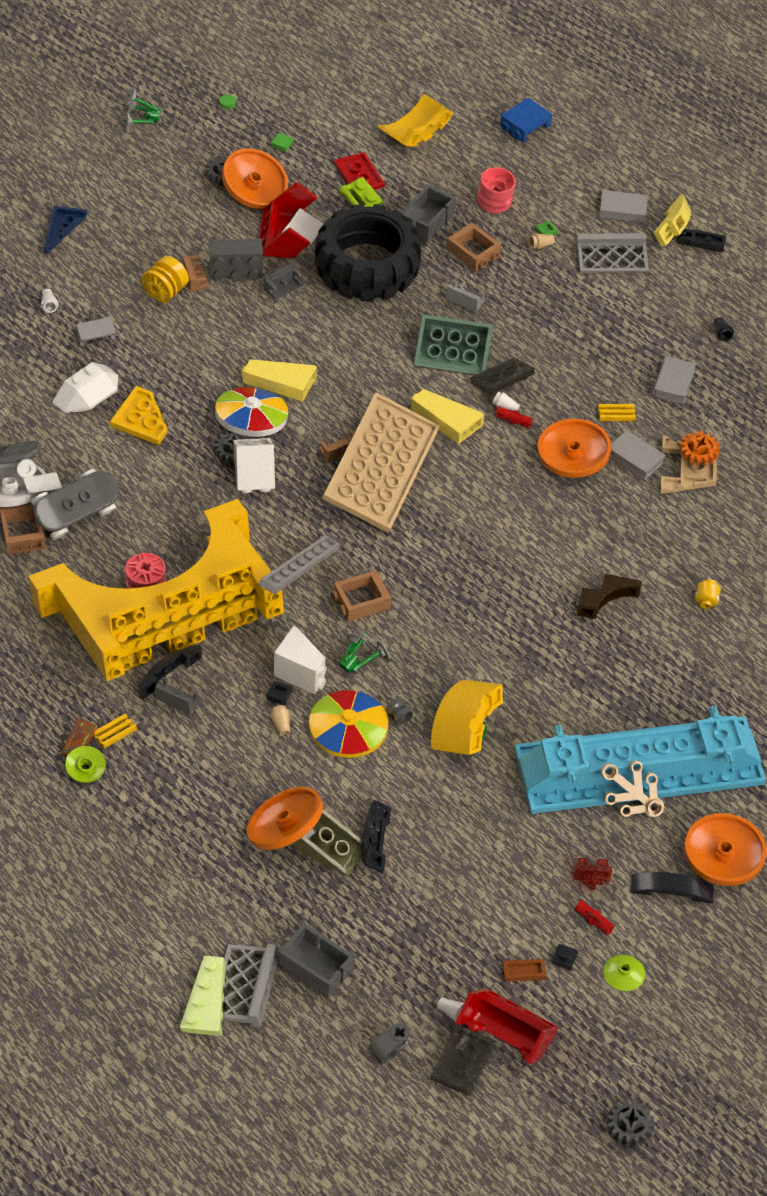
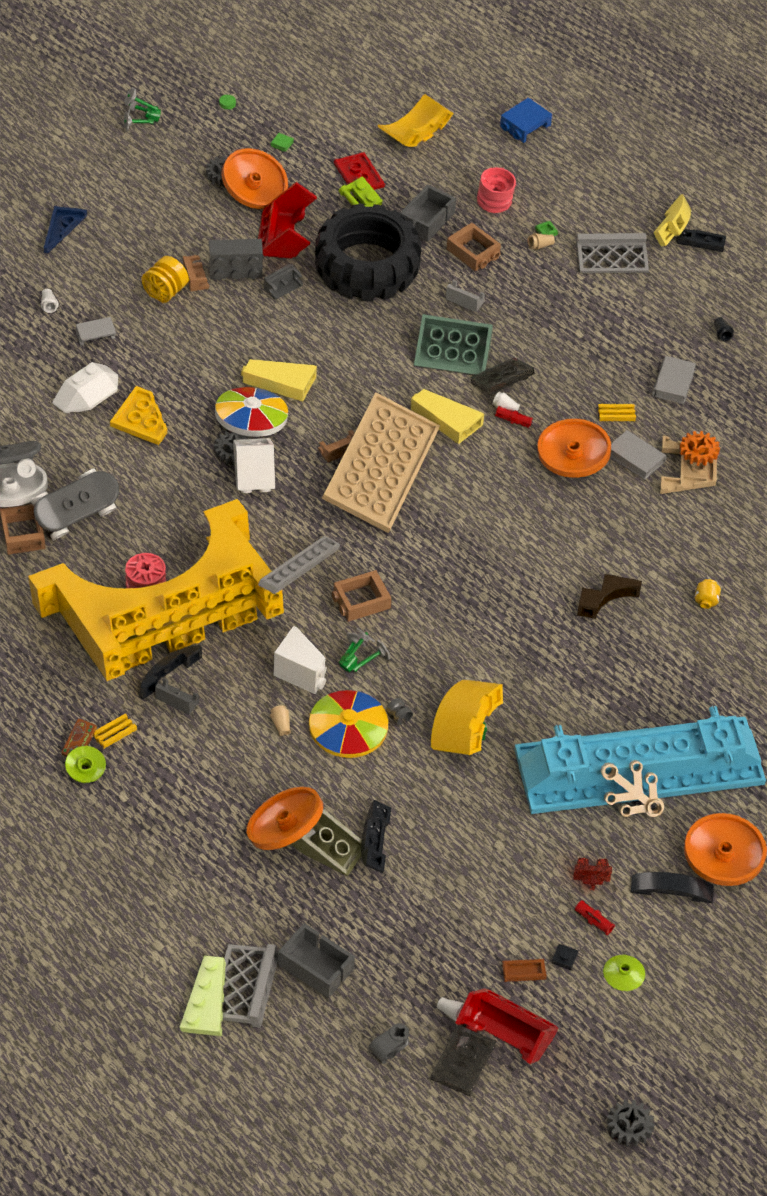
white sticker [23,472,62,493] -> none
black plate [267,681,292,706] -> none
white sticker [282,209,324,244] -> none
light grey piece [599,190,648,223] -> none

